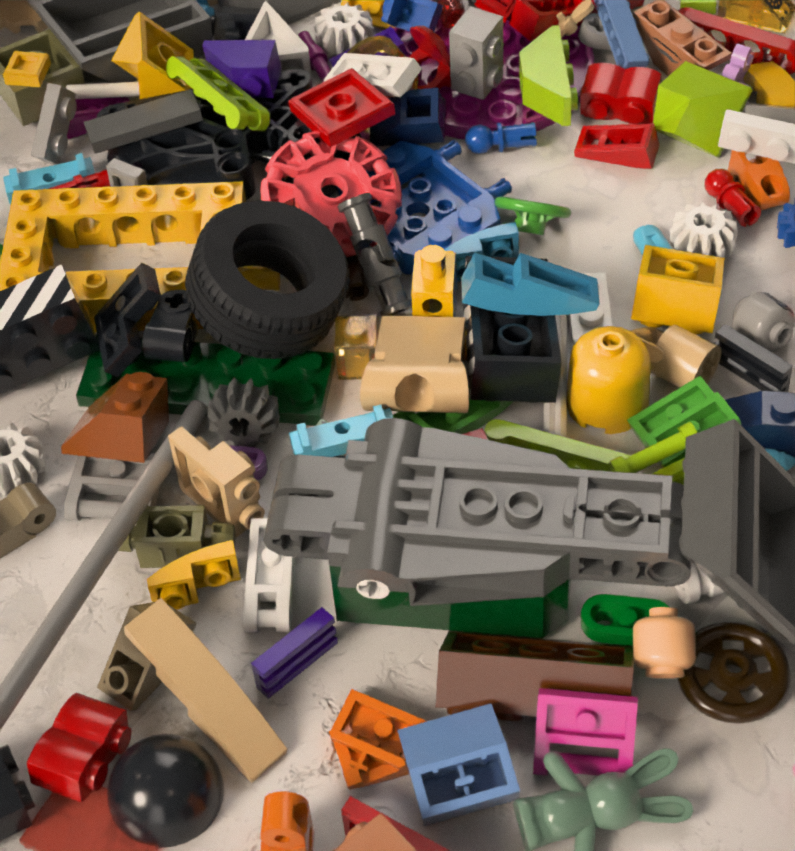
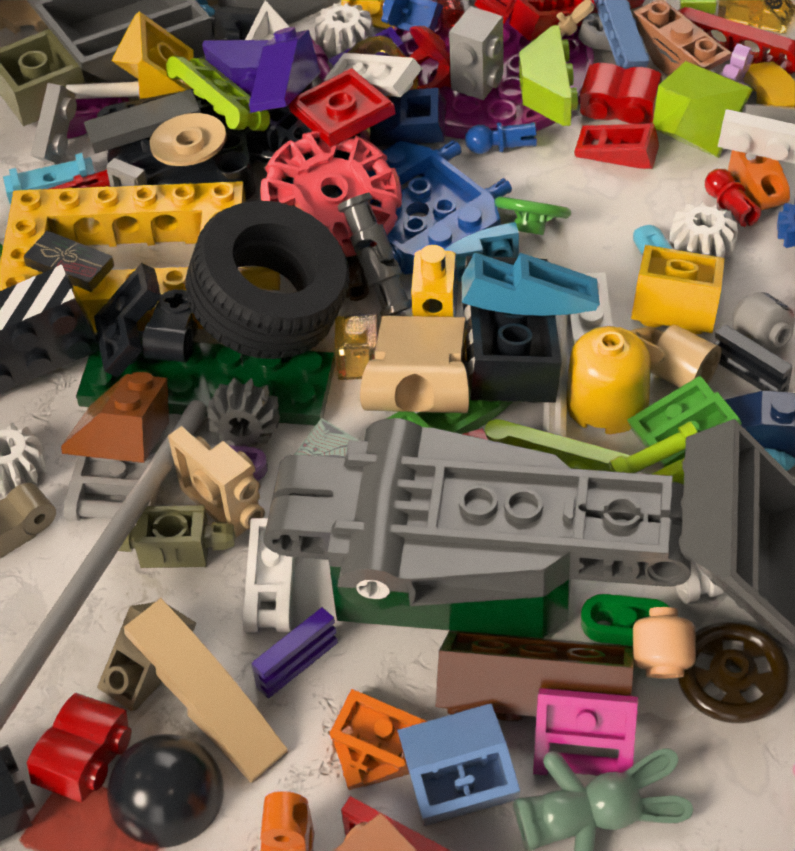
yellow tile [3,51,51,87] -> none
yellow slope [147,540,241,610] -> none
medium azure piece [289,404,393,457] -> none
none -> black tile [23,231,115,292]
none -> tan dish [150,113,226,166]
none -> dark purple slope [249,27,321,113]

